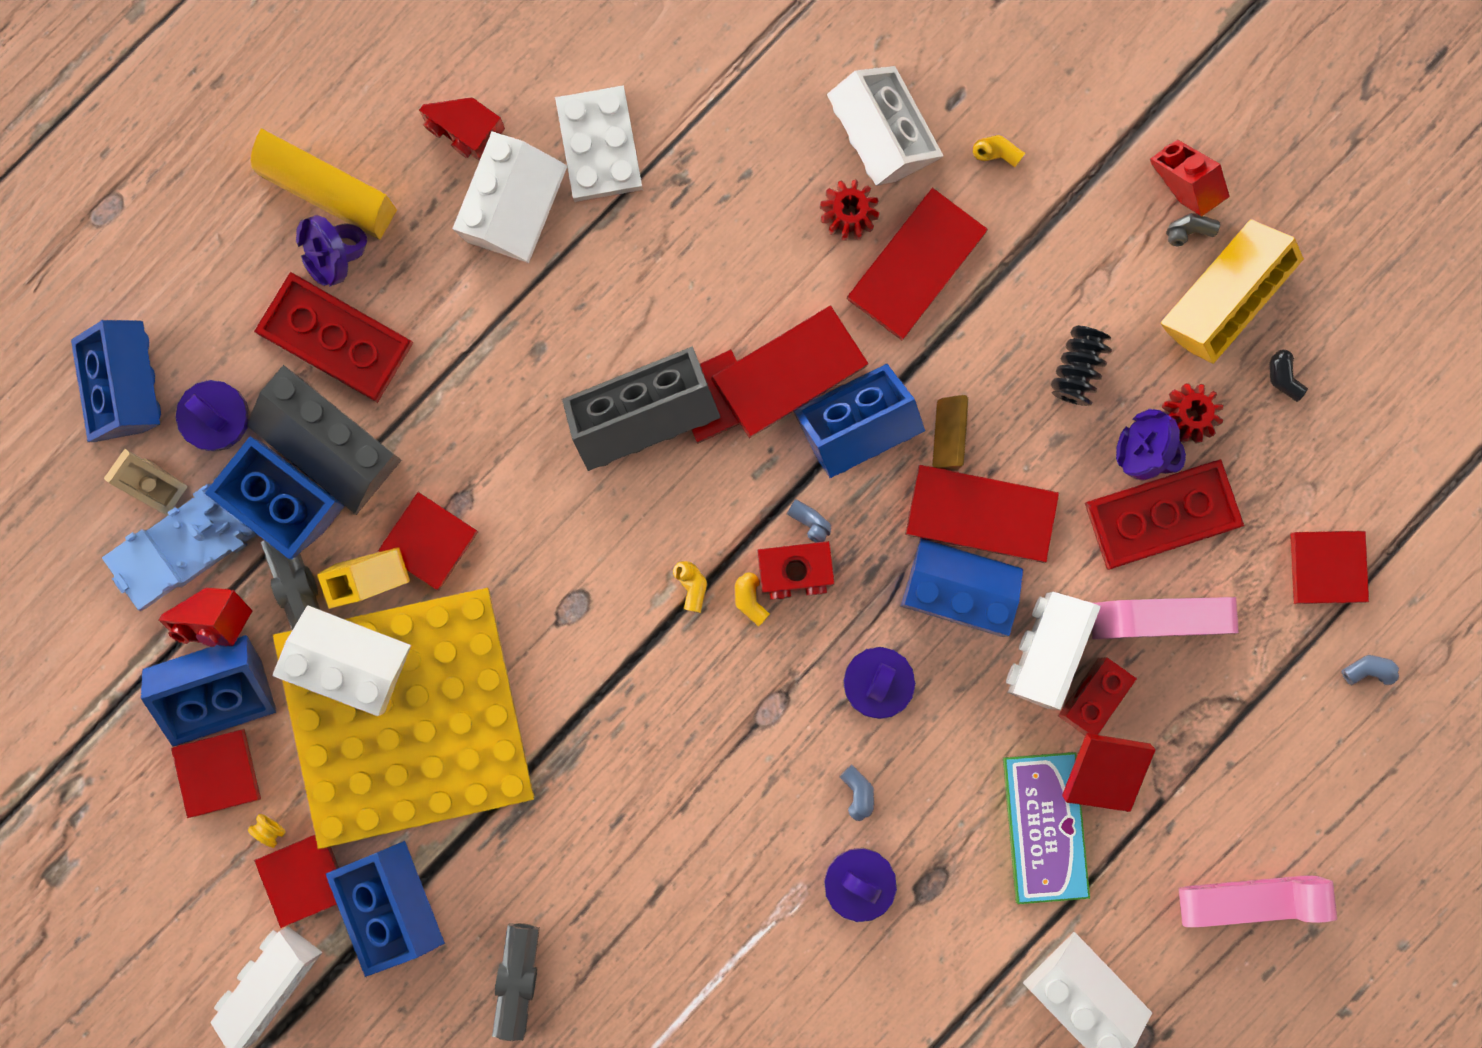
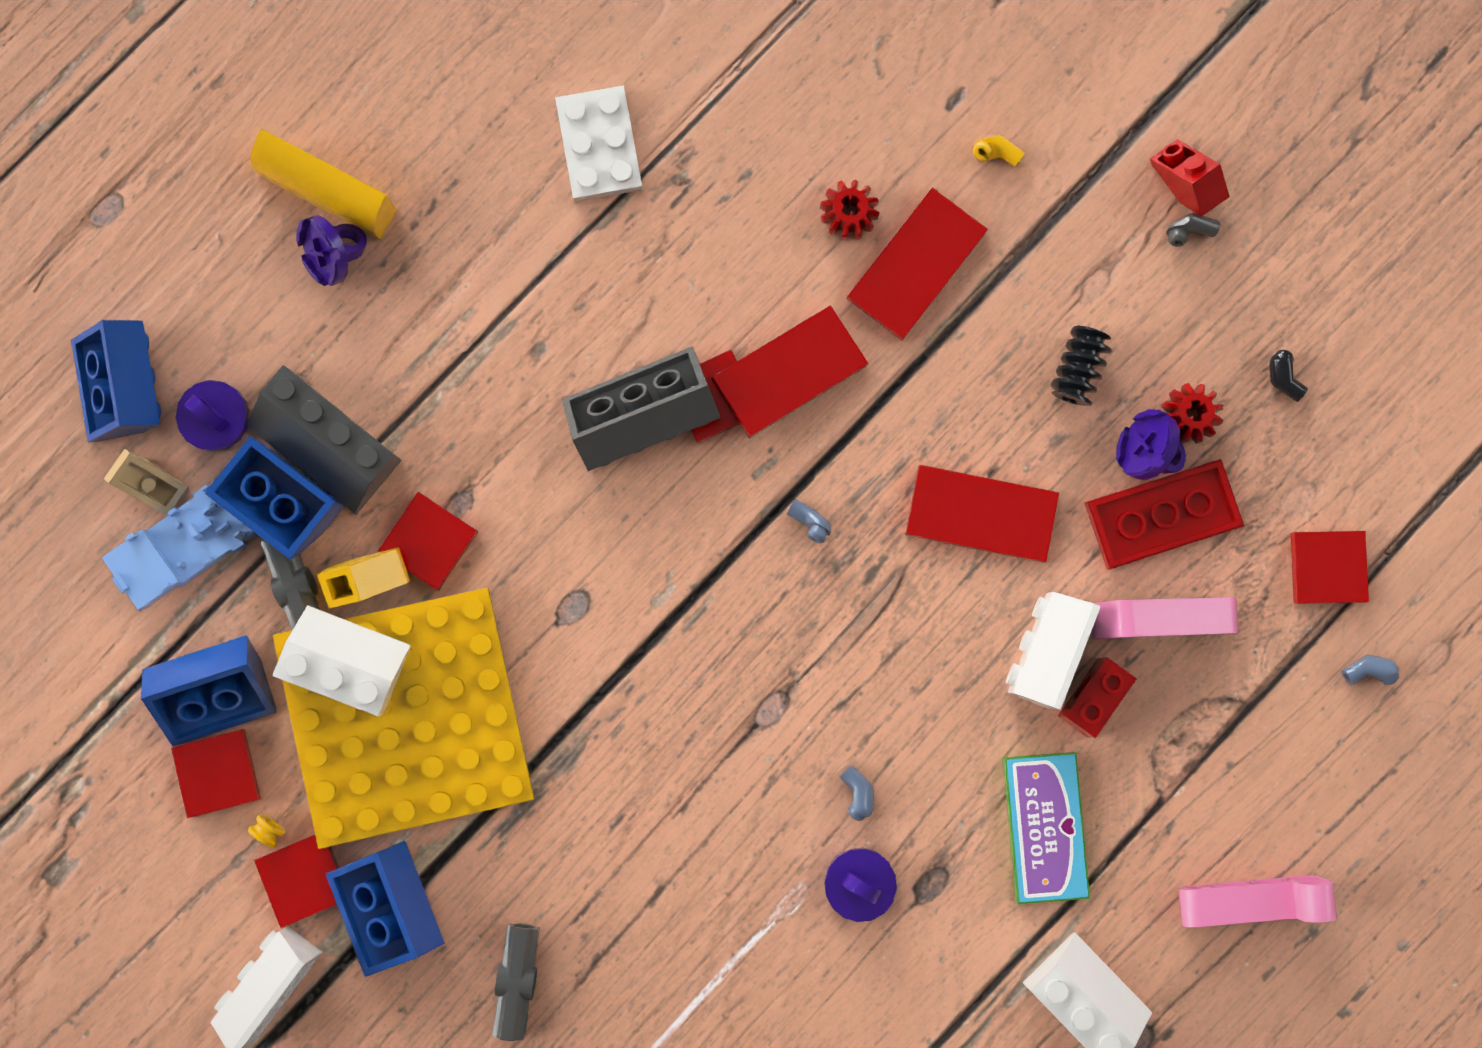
red slope [159,587,253,647] -> none
red tile [254,272,413,403] -> none
red slope [419,97,505,161] -> none
white slope [453,132,567,263] -> none
yellow arm [673,561,707,613] -> none
yellow arm [735,572,770,627] -> none
red brick [757,541,834,600] -> none
blue slope [794,364,925,478] -> none
white slope [827,66,944,186] -> none
dark purple tile [843,647,916,719] -> none
blue slope [900,538,1023,637] -> none
pearl gold slope [932,395,969,471] -> none
red tile [1062,733,1156,812] -> none
yellow brick [1161,219,1304,364] -> none

